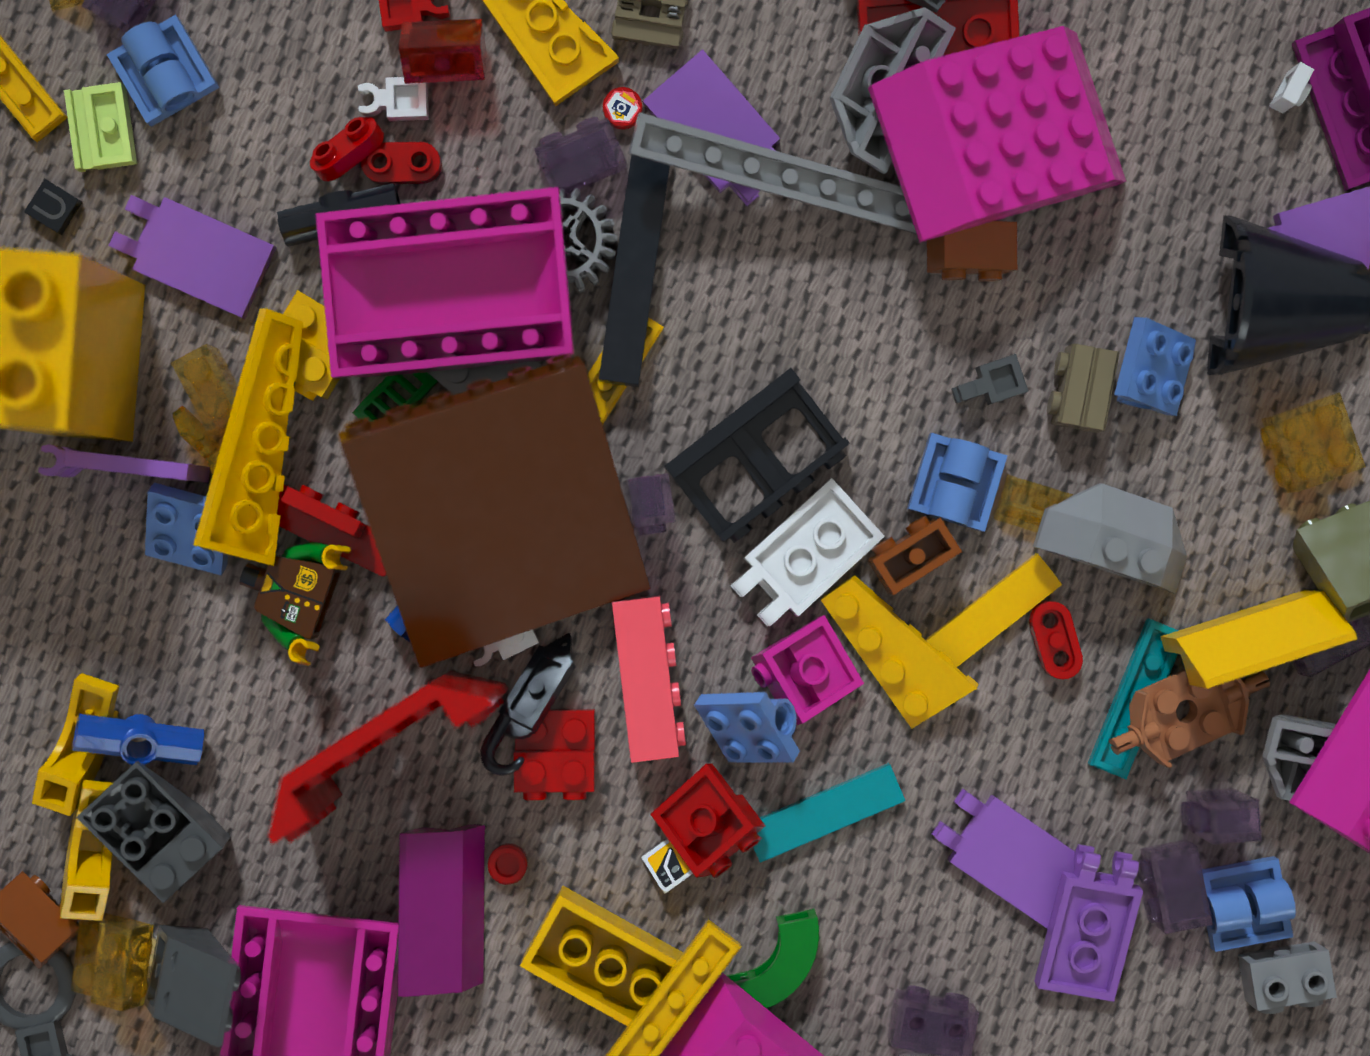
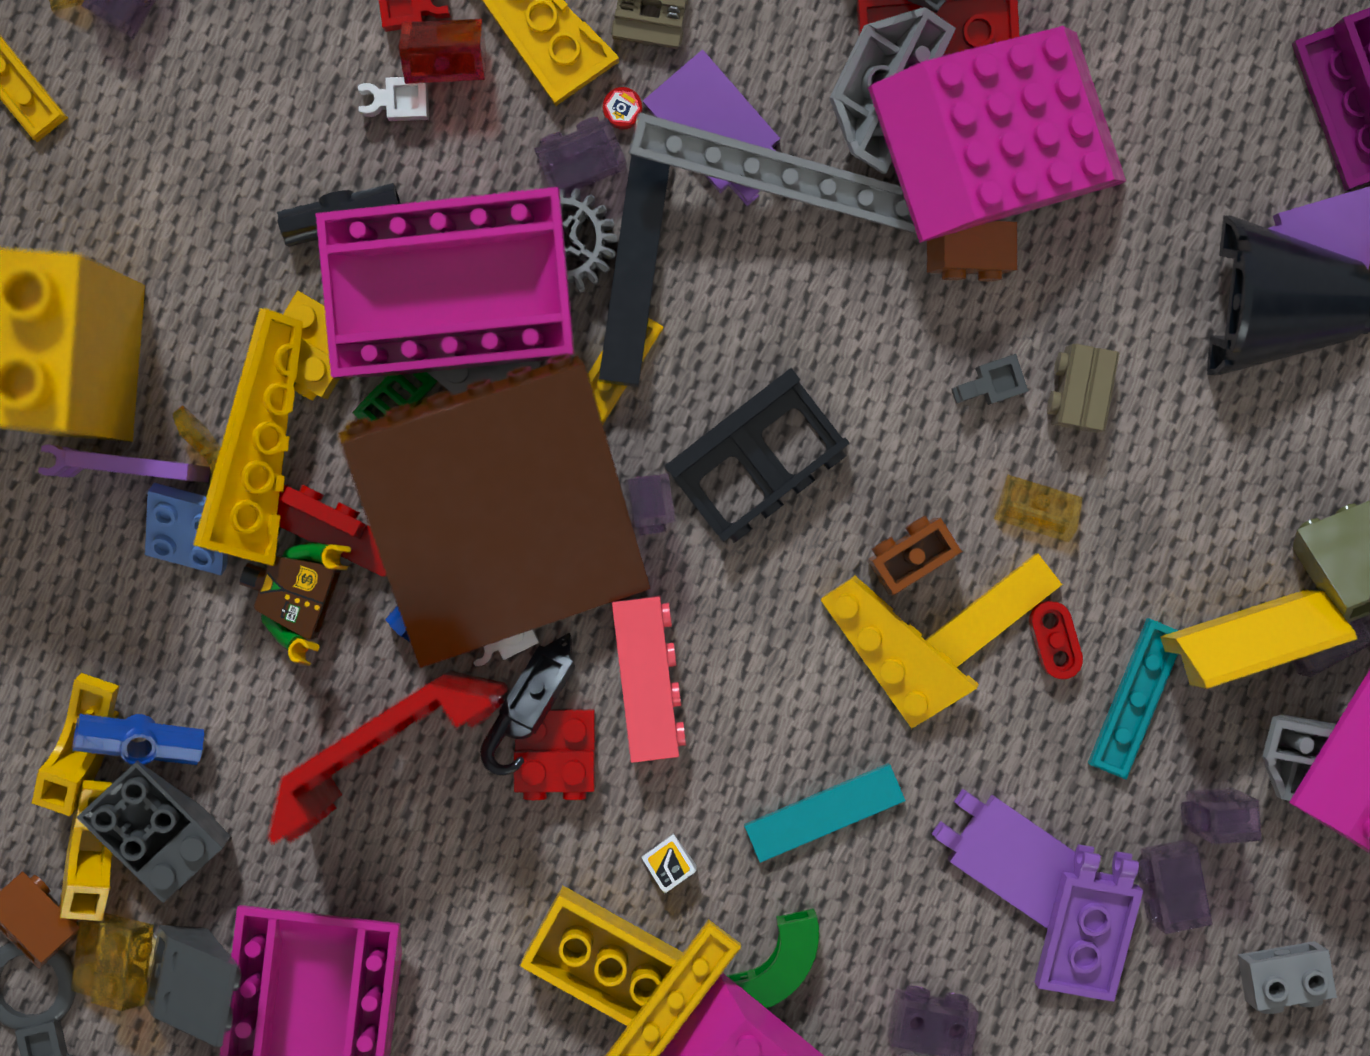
black tile [24,179,82,235] -> none
yellowish green plate [64,82,137,172] -> none
medium blue plate [107,14,220,127] -> none
medium lavender tile [109,195,277,319] -> none
clear yellow brick [171,344,238,436] -> none
red plate [310,117,384,182] -> none
red plate [361,142,442,185] -> none
magenta slope [398,824,485,997] -> none
red tile [488,843,528,885] -> none
red plate [650,763,765,878] -> none
medium blue plate [694,692,800,763] -> none
white tile [730,478,885,627] -> none
dark pink plate [751,615,864,725] -> none
medium blue plate [907,433,1008,532] -> none
light grey wedge [1033,483,1187,594] -> none
nougat plate [1109,670,1270,768] -> none
medium blue plate [1114,317,1196,416] -> none
medium blue plate [1196,856,1296,952] -> none
clear yellow plate [1260,392,1366,493] -> none
white plate [1269,62,1315,114] -> none

